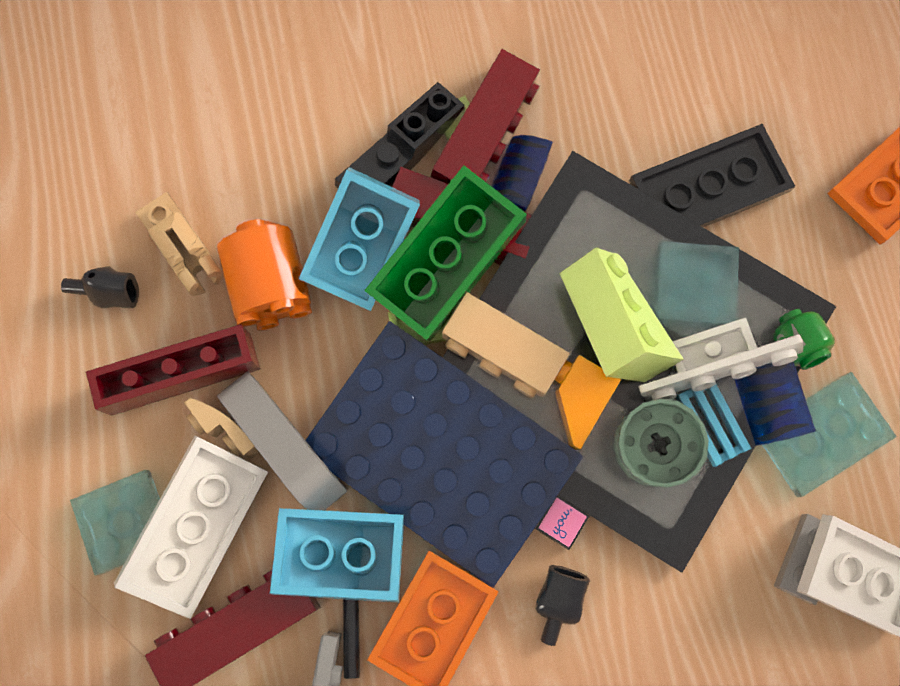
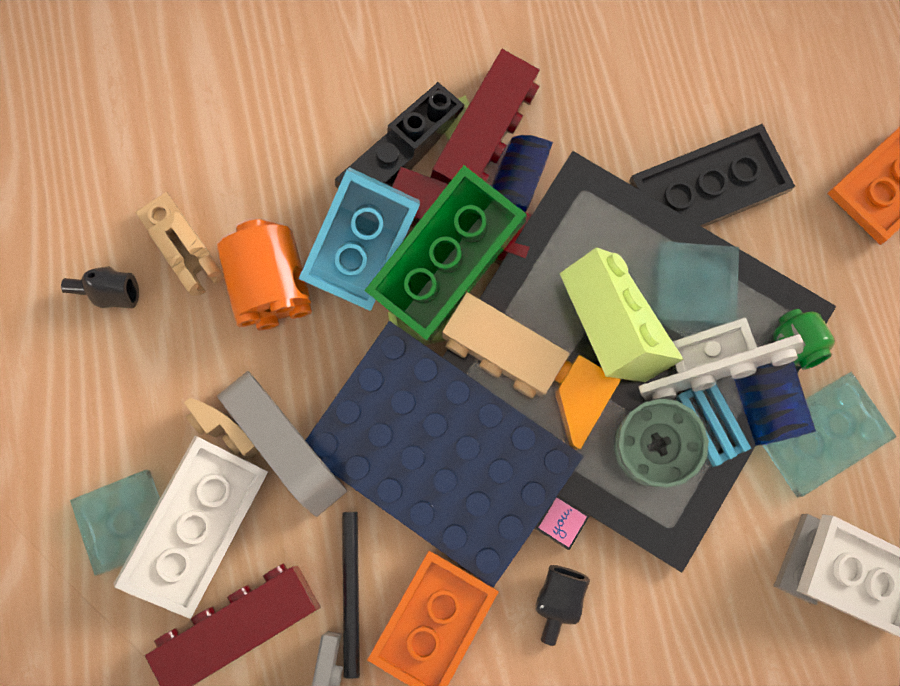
dark red brick [85,324,261,416] -> none
medium azure slope [270,508,404,603] -> none

